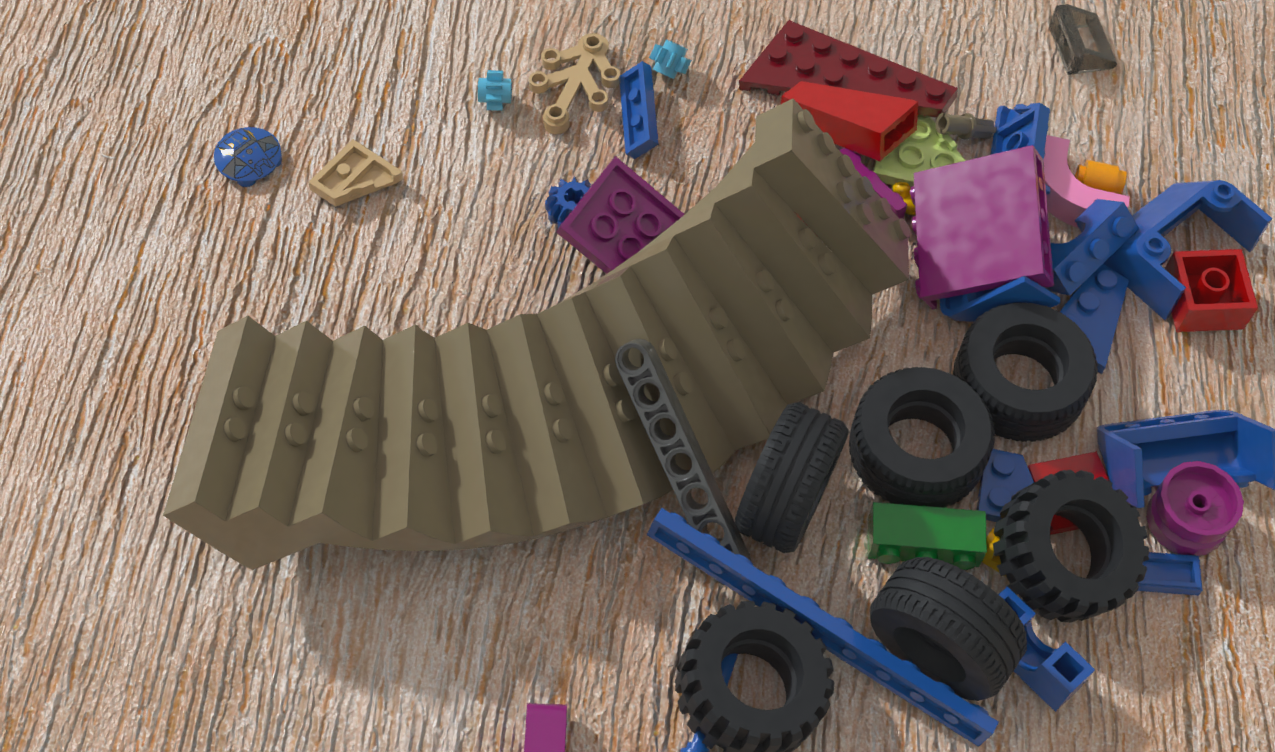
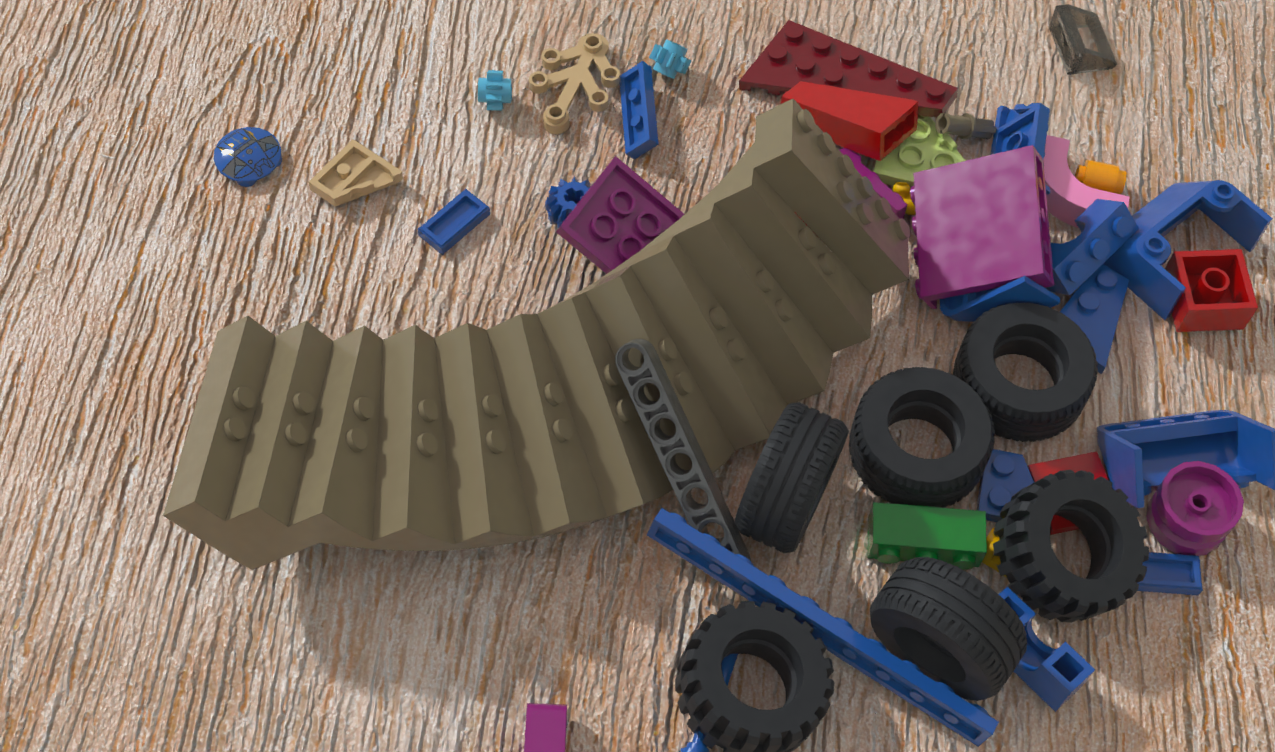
none -> blue tile [418,189,490,255]

